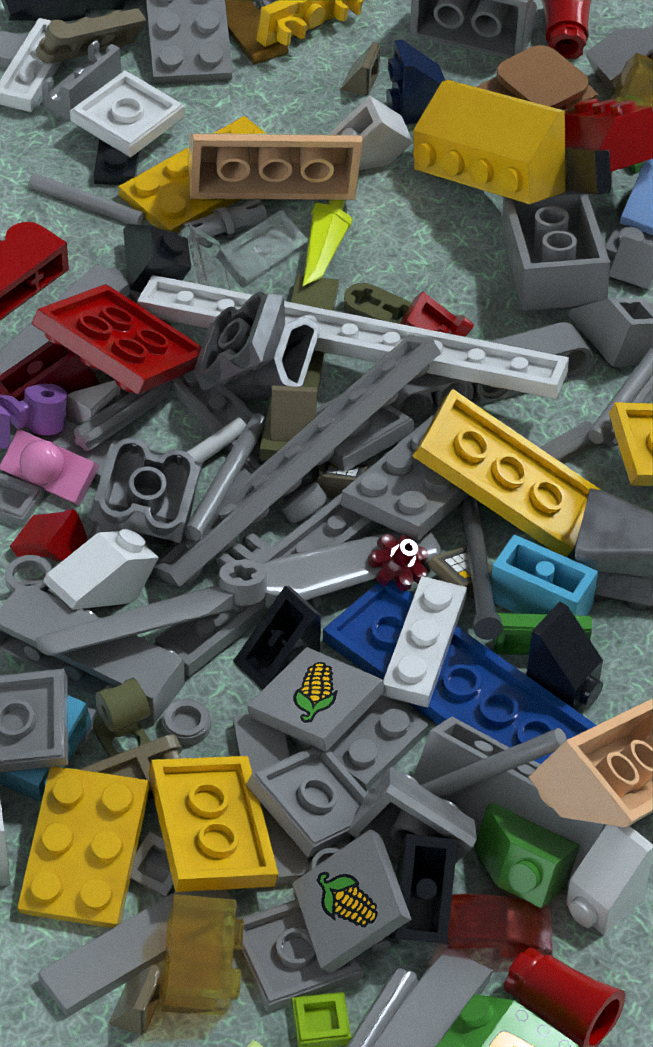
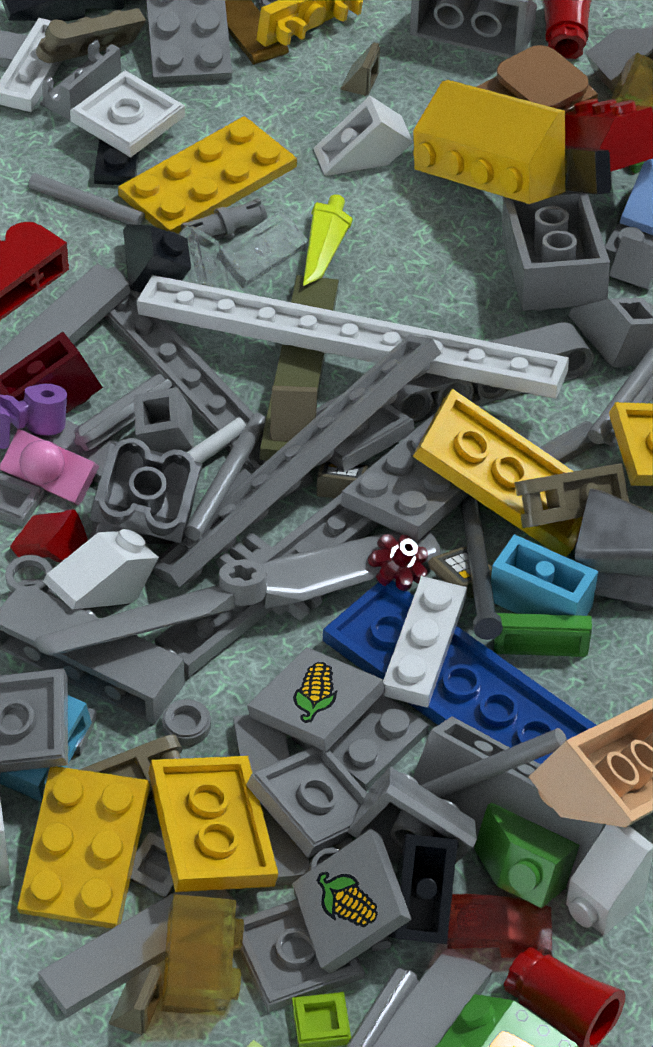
red plate [31,284,202,395] -> none
white slope [67,381,120,425] -> none
olive leg [93,677,151,758] -> none
light nougat slope [188,133,363,200] -> none
flat silver piece [194,291,320,401] -> none
black slope [233,586,321,689] -> none
light grey tile [280,482,327,523] -> none
olive beam [344,283,411,324] -> none
dark blue slope [386,40,445,125] -> none
red tile [400,291,474,337] -> none
black slope [526,602,603,711] -> none
none -> light grey brick [134,387,194,453]
none -> dark tan plate [514,463,629,528]

